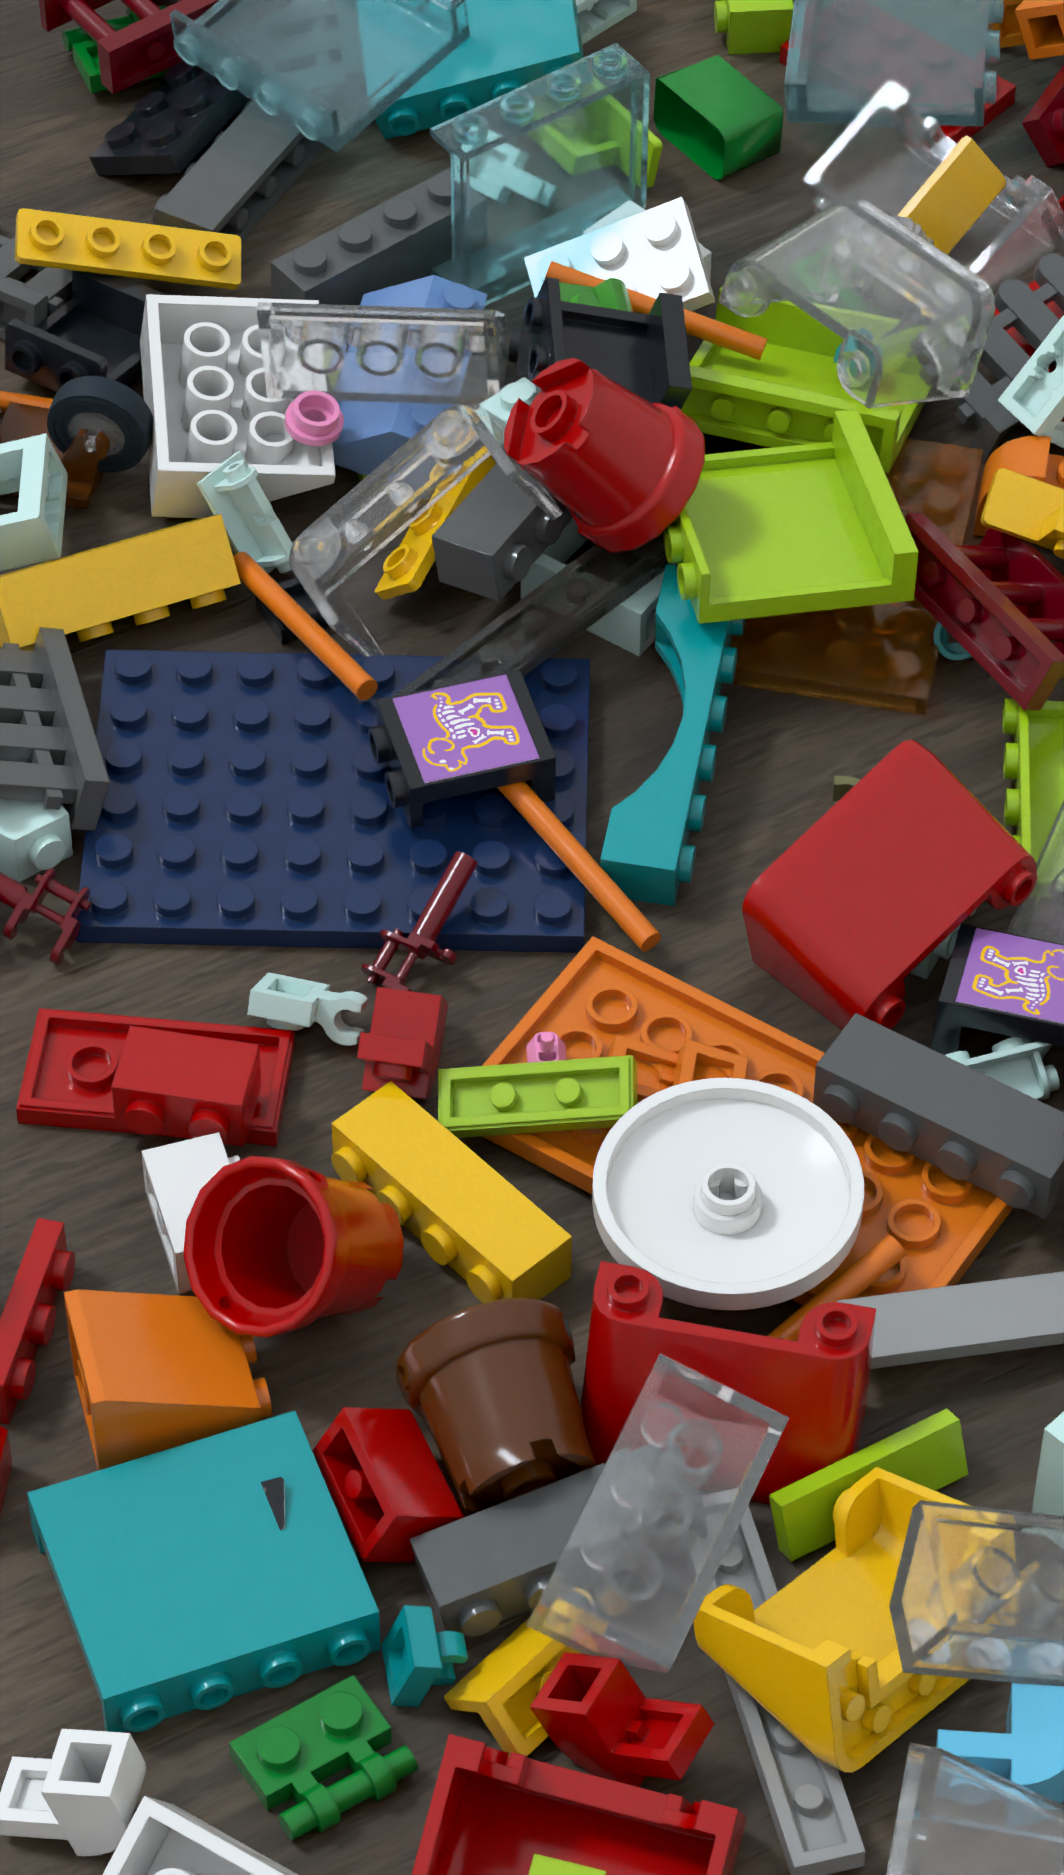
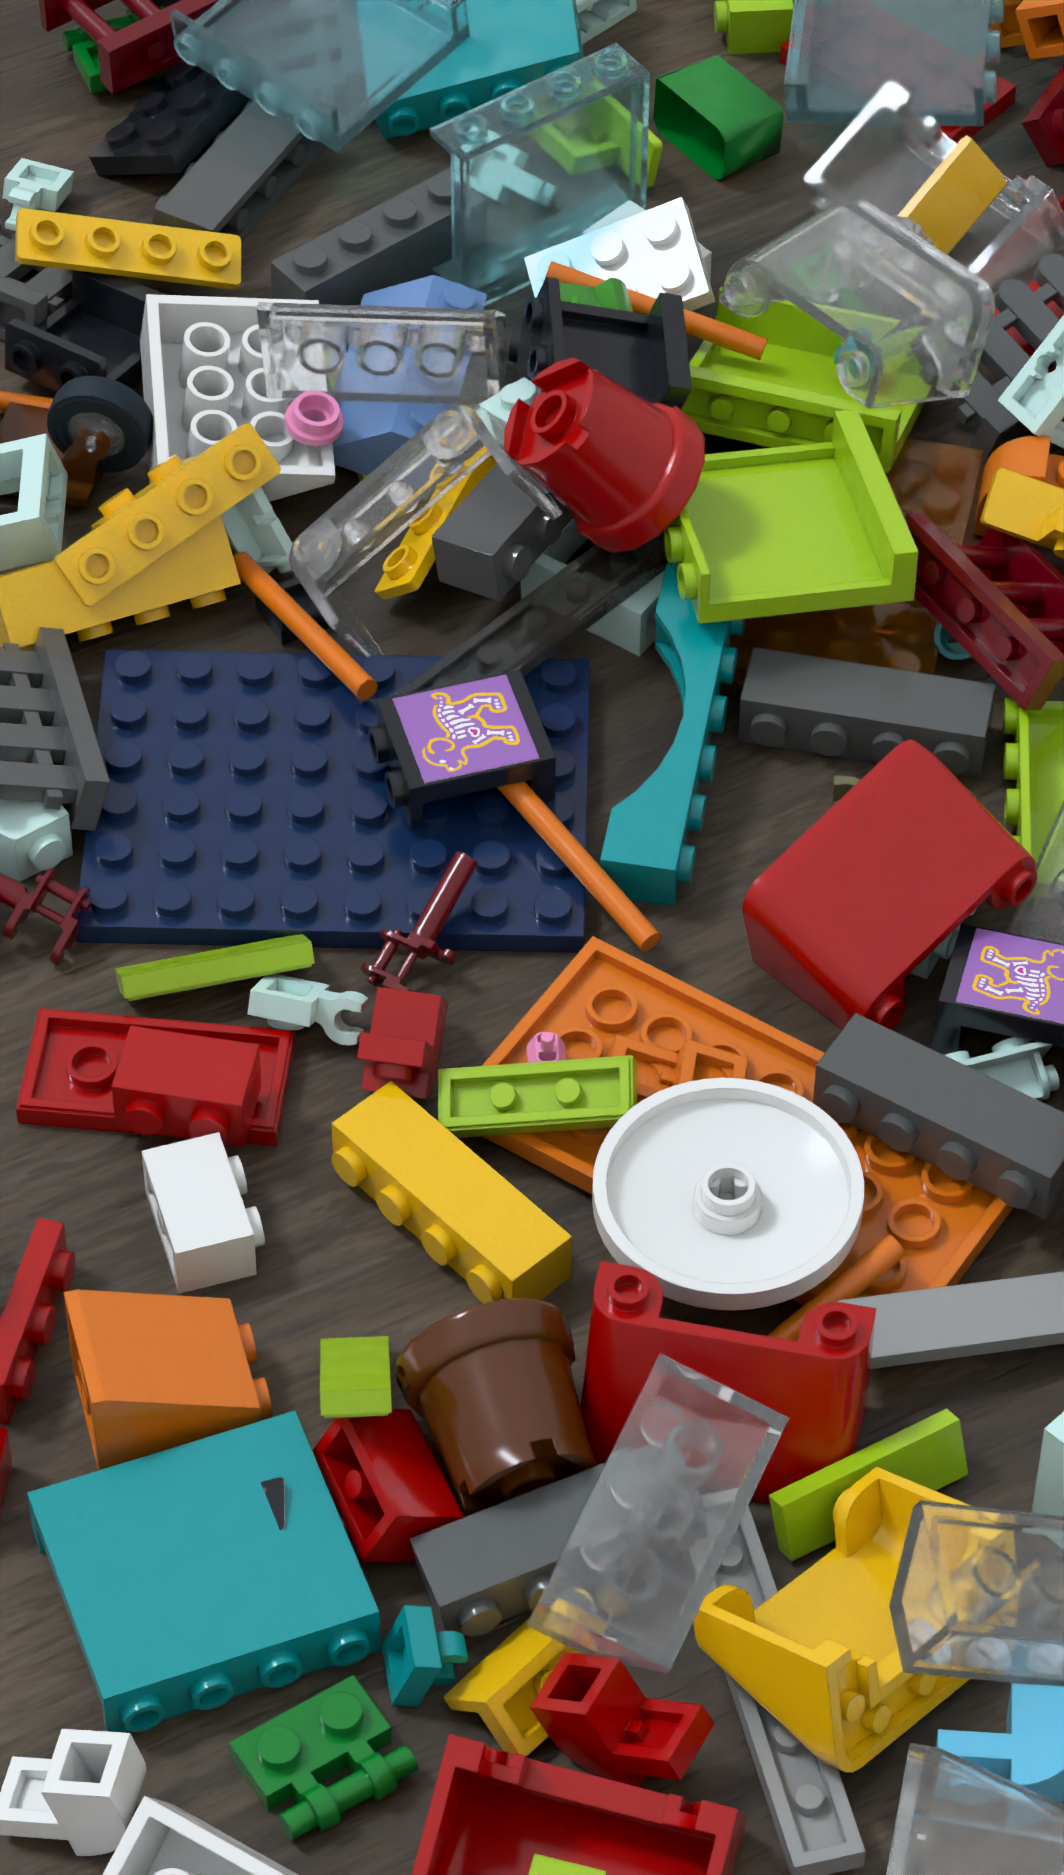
red piece [183,1156,404,1338] -> none
none -> light aqua plate [2,158,74,231]
none -> yellow bracket [54,423,281,606]
none -> lime tile [115,934,315,1001]
none -> lime tile [320,1336,392,1418]
none -> dark grey brick [738,647,996,779]

